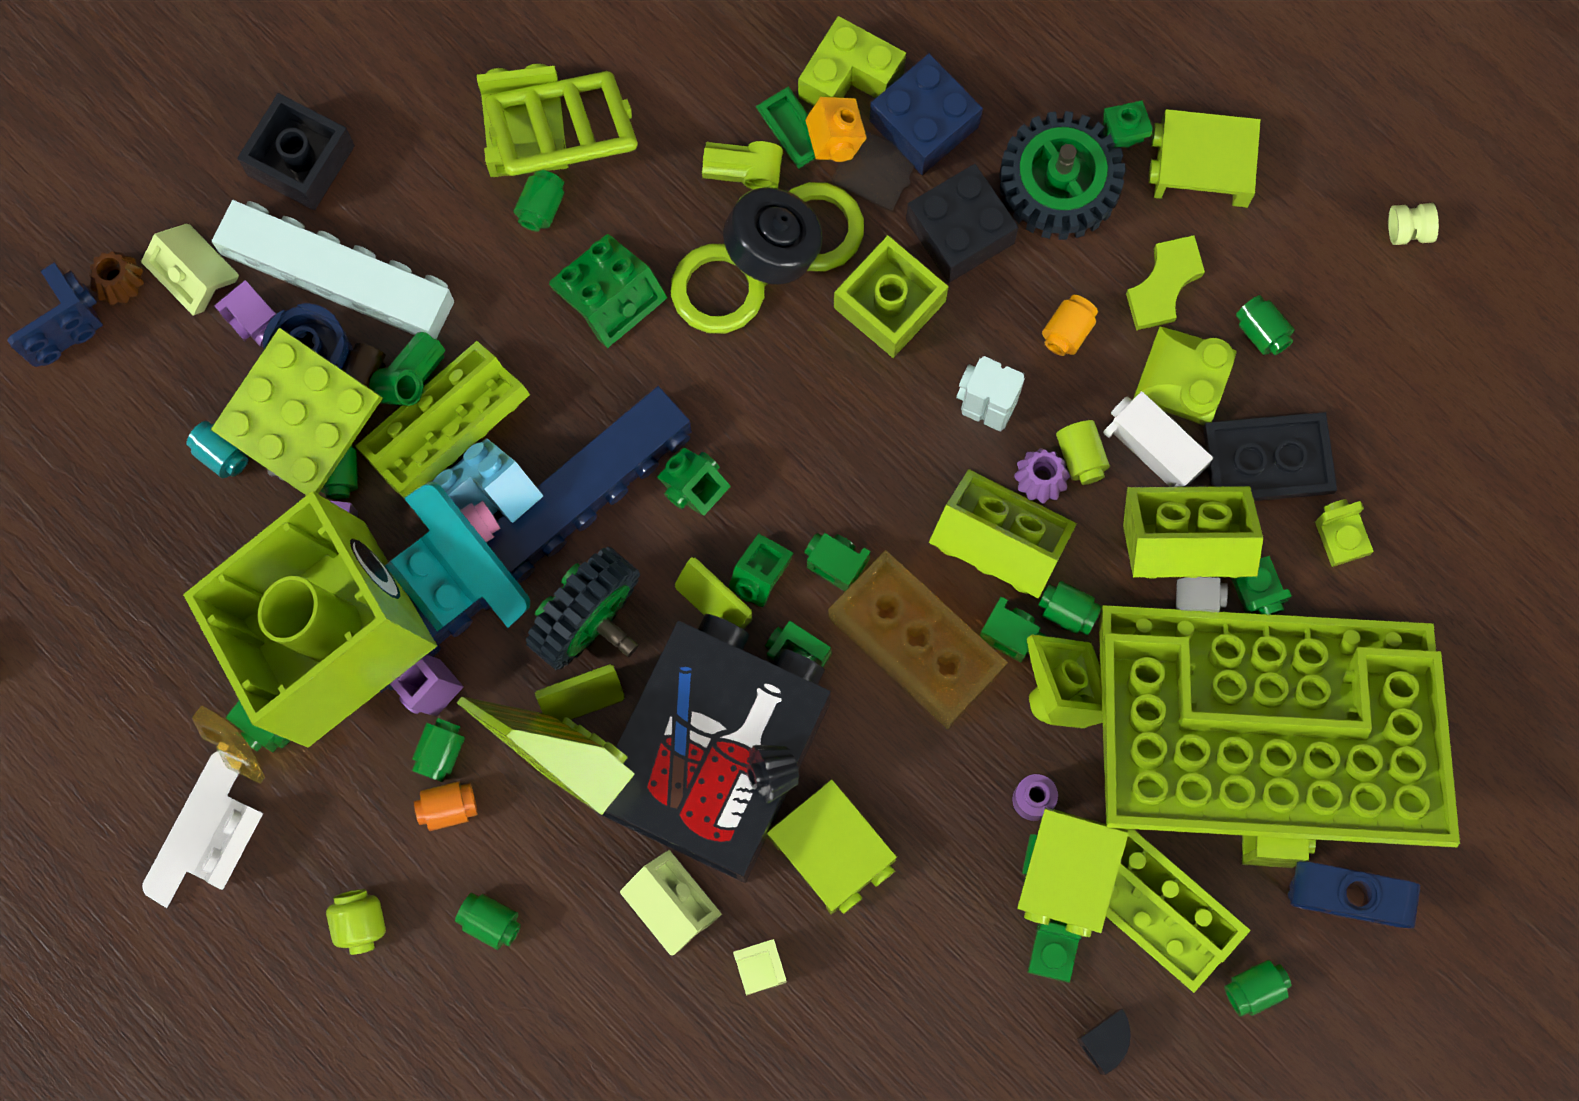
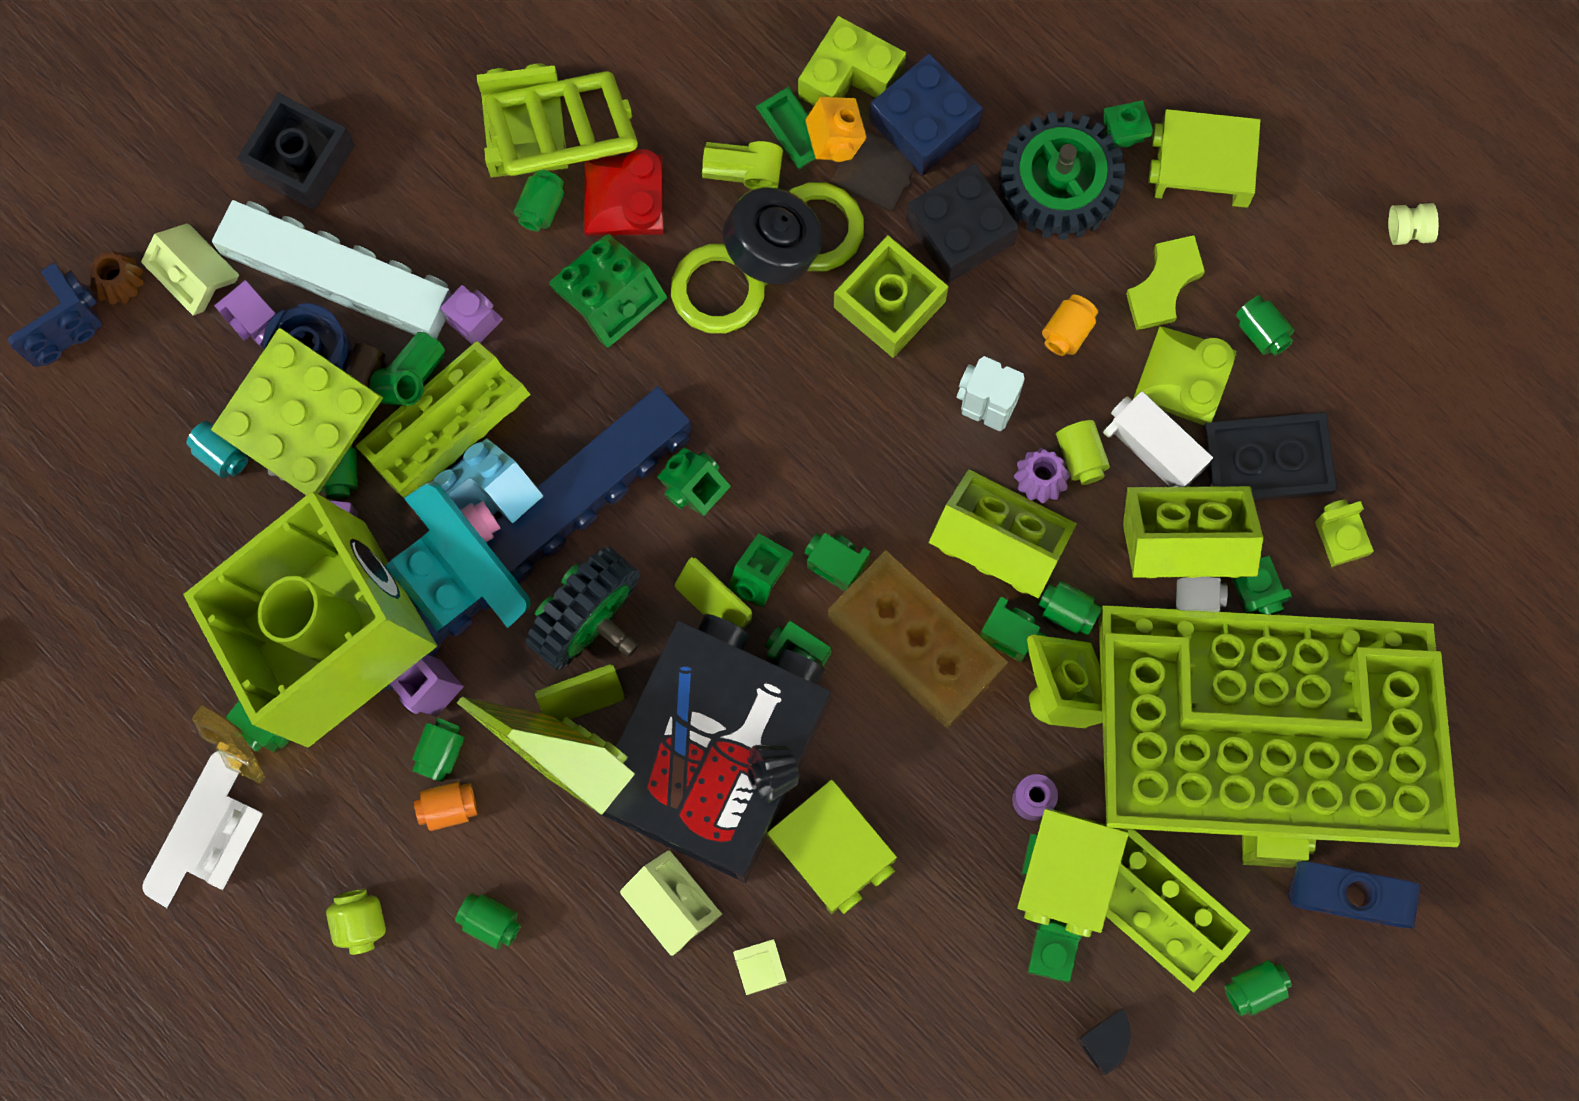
none -> medium lavender brick [440,285,503,344]
none -> red slope [584,149,664,236]

